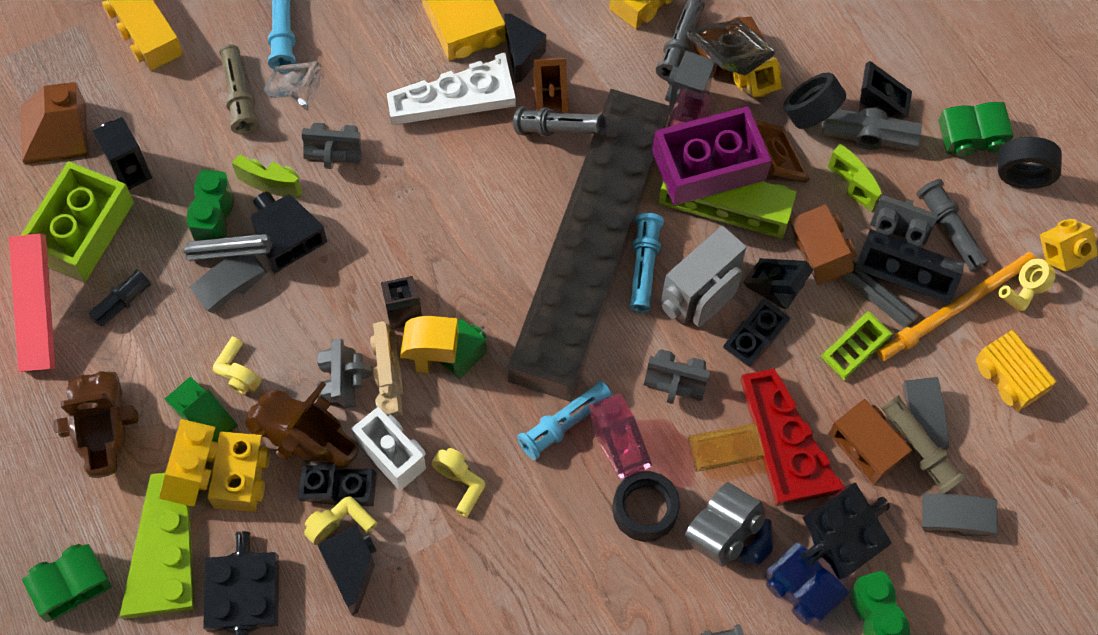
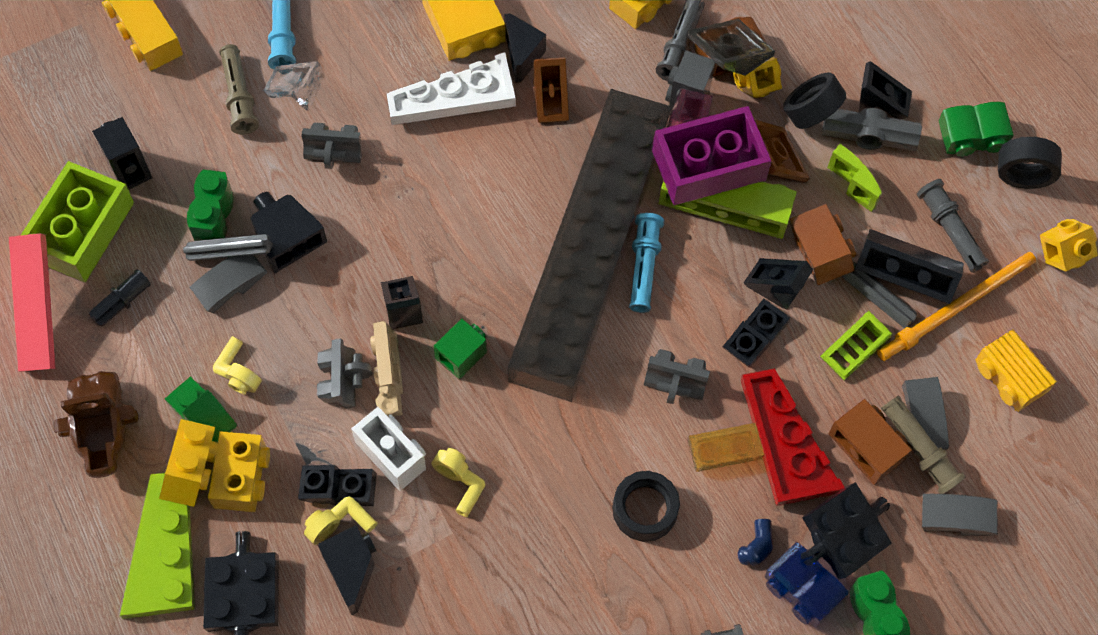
dark orange slope [20,82,88,164] -> none
green brick [22,544,112,622] -> none
lime slope [232,154,302,198] -> none
reddish brown piece [245,381,359,468] -> none
yellow brick [400,316,459,373] -> none
dark grey pin [513,107,607,137] -> none
medium azure pin [517,381,613,460] -> none
clear pink slope [589,393,652,479] -> none
light grey brick [661,225,747,327] -> none
dark grey brick [685,482,765,567] -> none
dark grey hips [870,195,938,246] -> none
light yellow plate [998,259,1056,311] -> none

